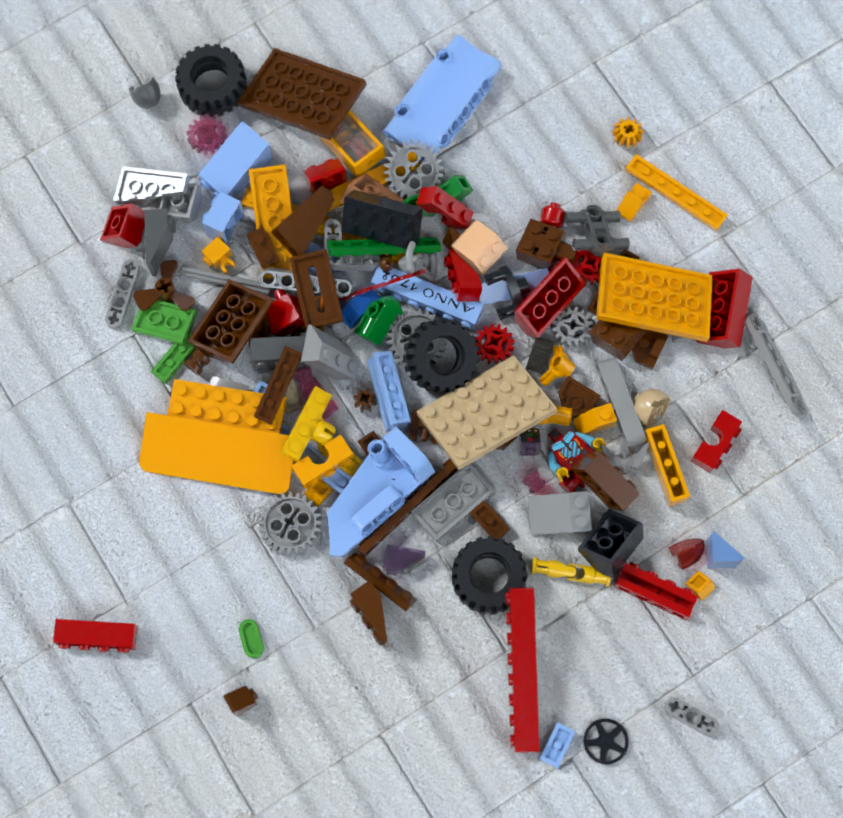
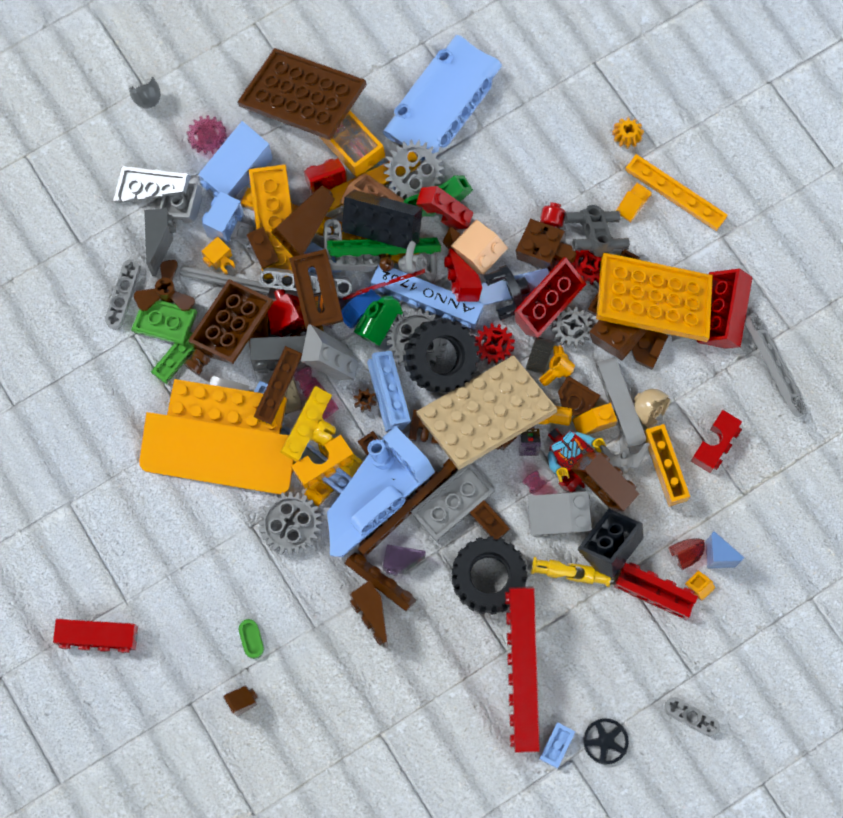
red slope [100,204,145,248] -> none
black tyre [175,44,247,117] -> none

